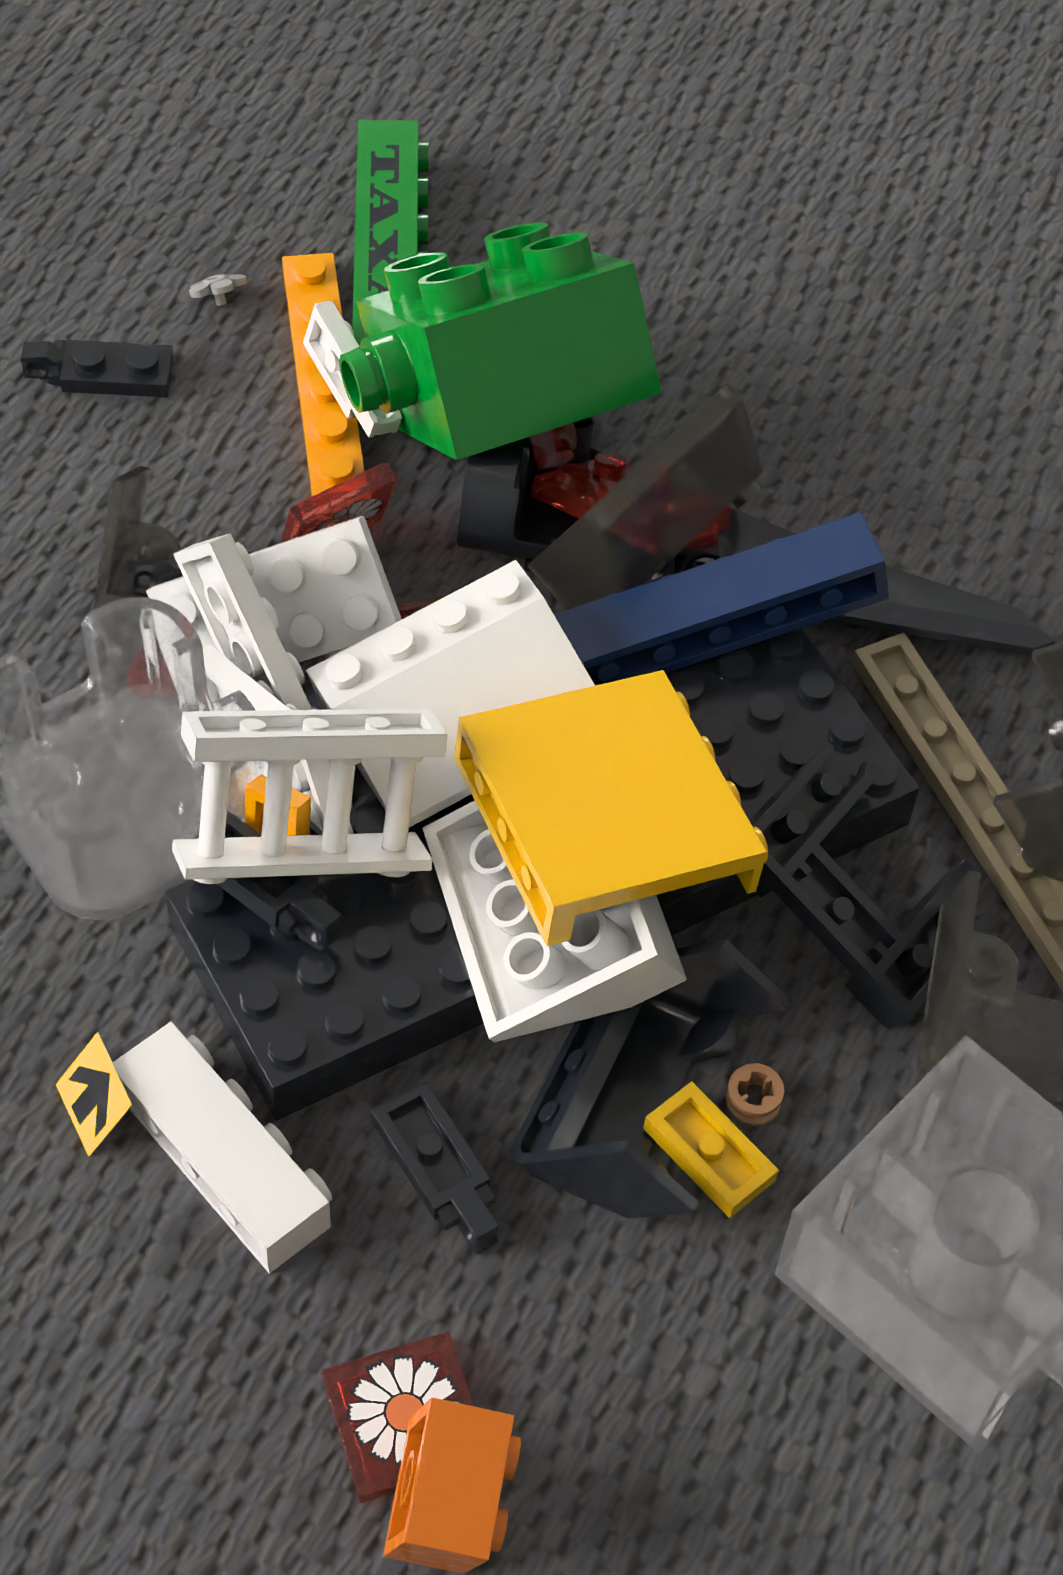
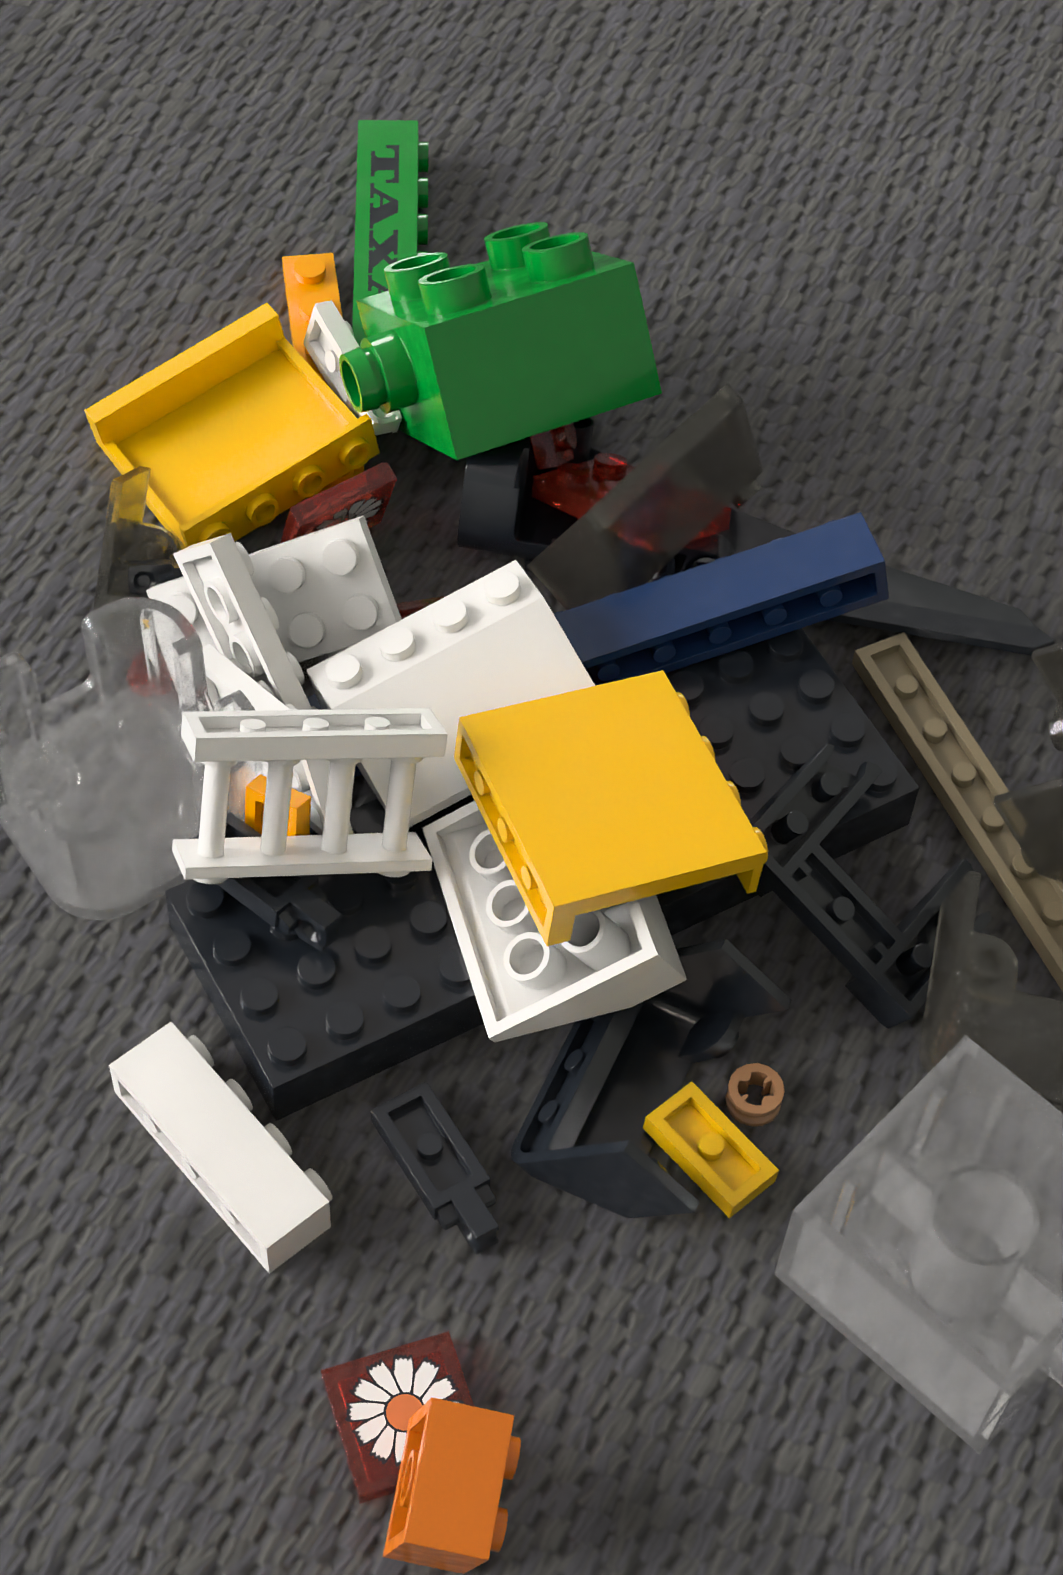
black hinge [21,340,174,398] -> none
yellow sticker [56,1032,132,1157] -> none
light grey plant [189,274,247,306] -> none
none -> yellow panel [84,303,380,550]

